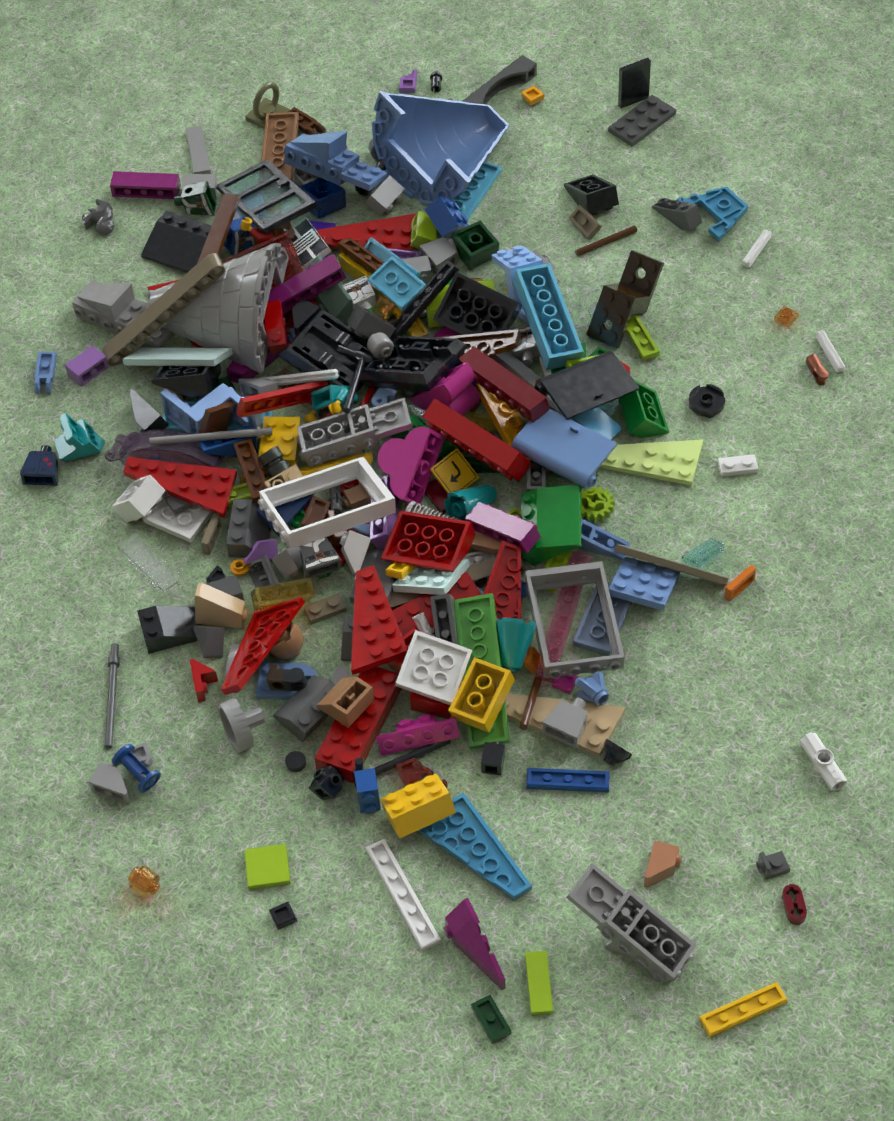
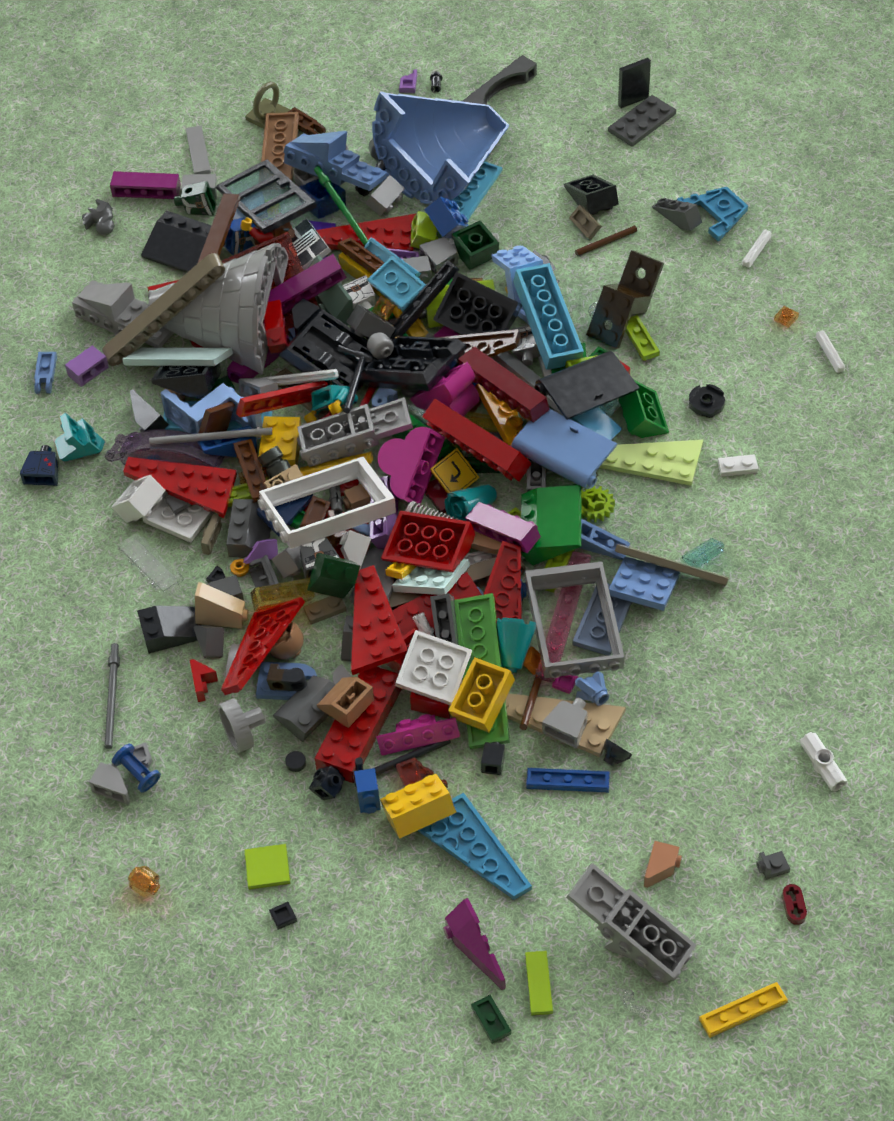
white tile [366,839,441,952] -> none
light orange plate [521,86,544,106] -> none
orange tile [724,565,756,601] -> none
copper bar [805,354,829,385] -> none
none -> dark green slope [307,553,360,599]
none -> green bar [314,166,368,246]

